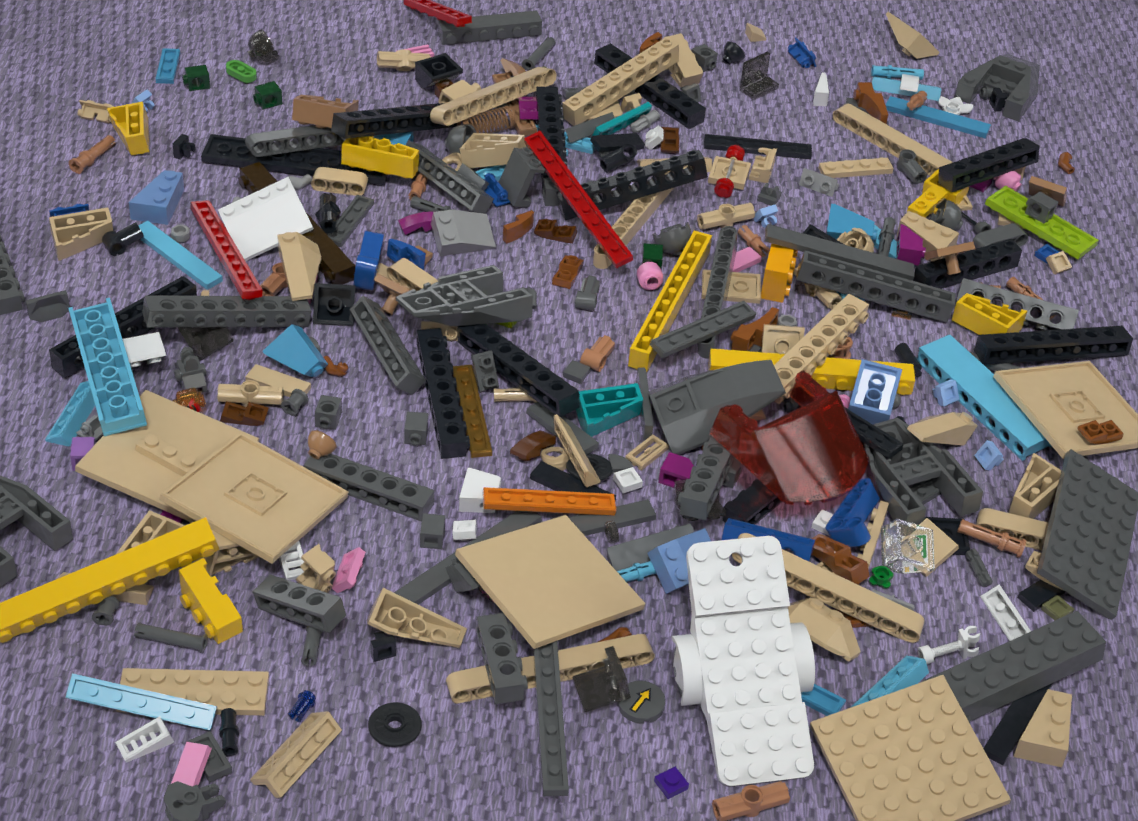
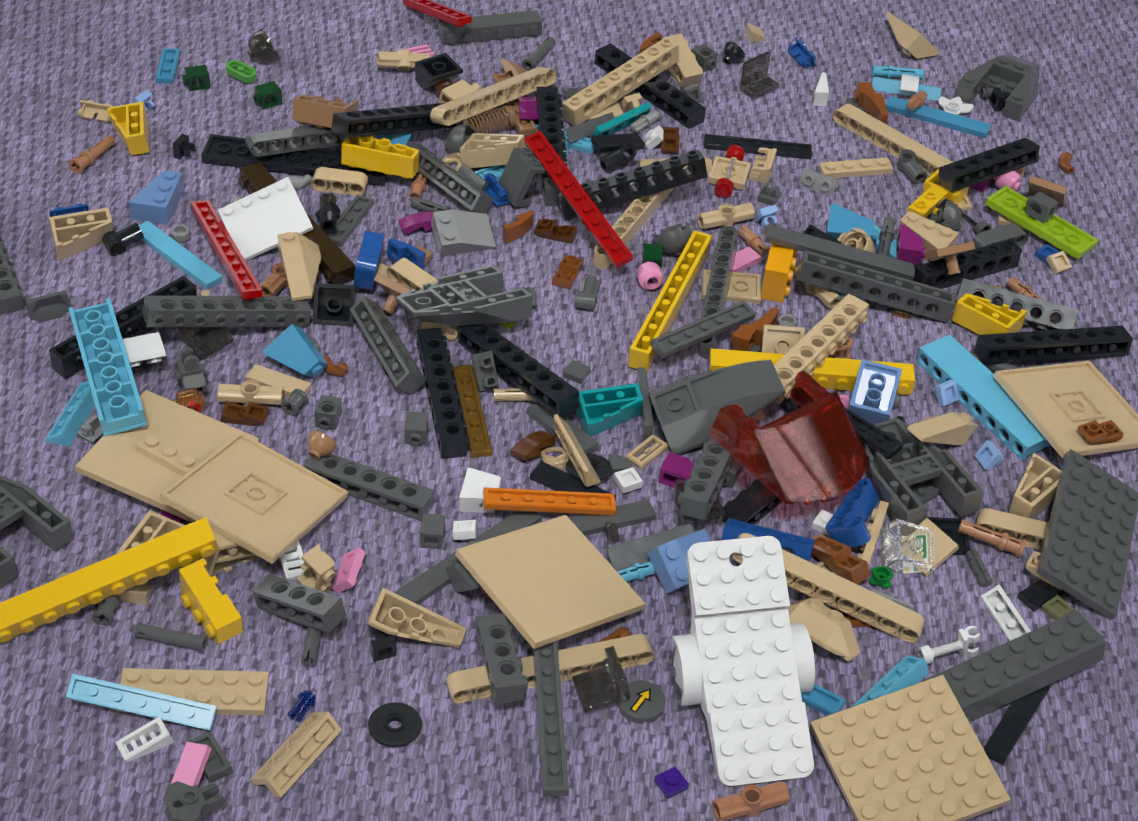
medium lavender brick [70,437,96,471] -> none
black pin [219,708,239,756] -> none
nougat piece [580,335,615,372] -> none
black cylinder [894,343,922,377] -> none
tan wedge [1013,689,1072,767] -> none

